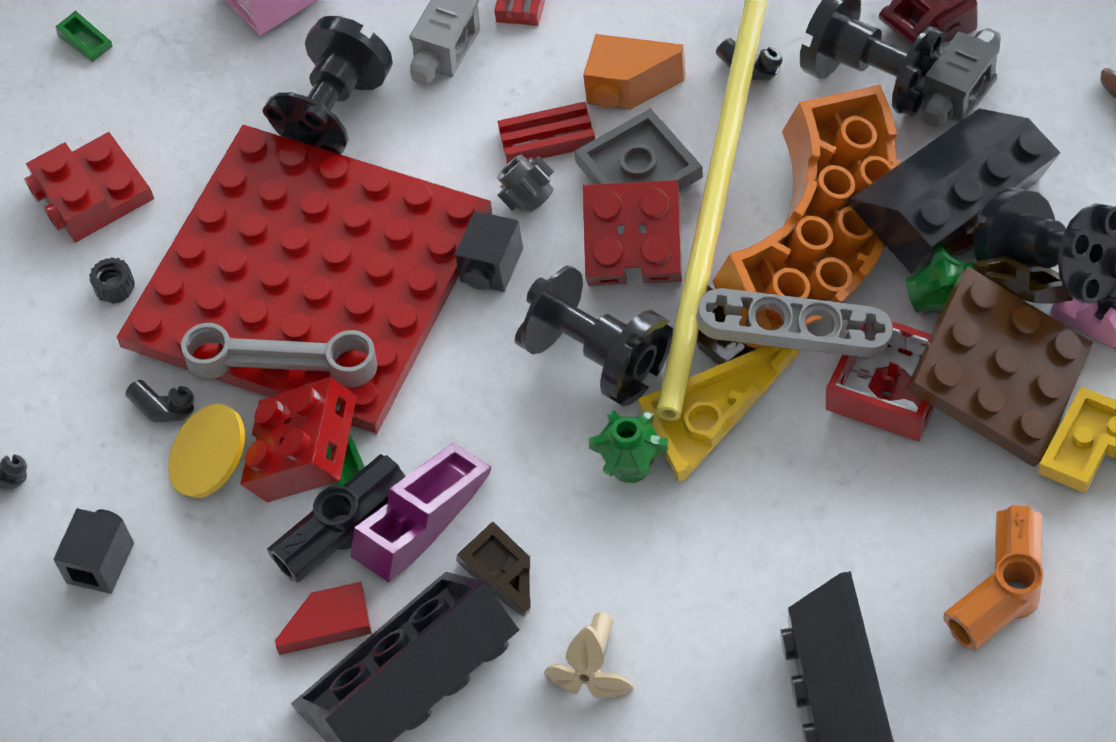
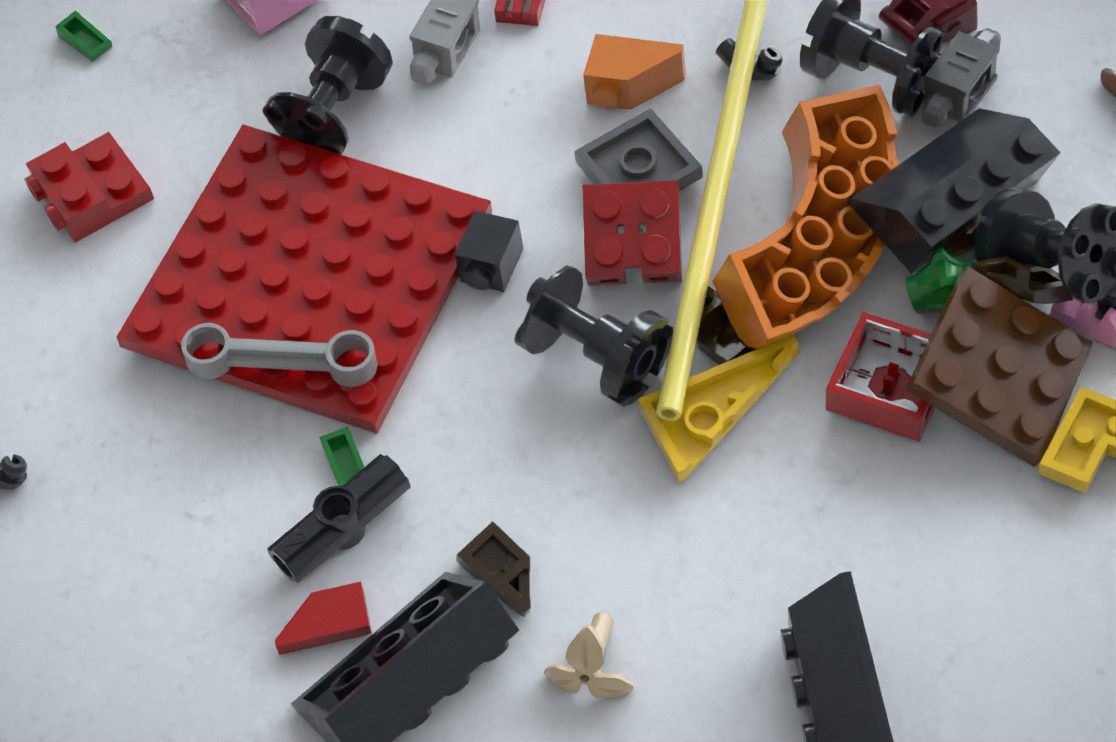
black brick [53,508,134,594] -> none
black axle [89,257,135,304] -> none
black arm [125,379,194,422] -> none
yellow piece [168,404,245,498] -> none
red piece [240,377,357,502] -> none
magenta slope [350,442,491,583] -> none
red tile [497,101,595,164] -> none
dark grey gear [497,155,554,212] -> none
green rock [589,410,668,483] -> none
light grey beam [696,288,893,357] -> none
orange piece [943,505,1044,651] -> none

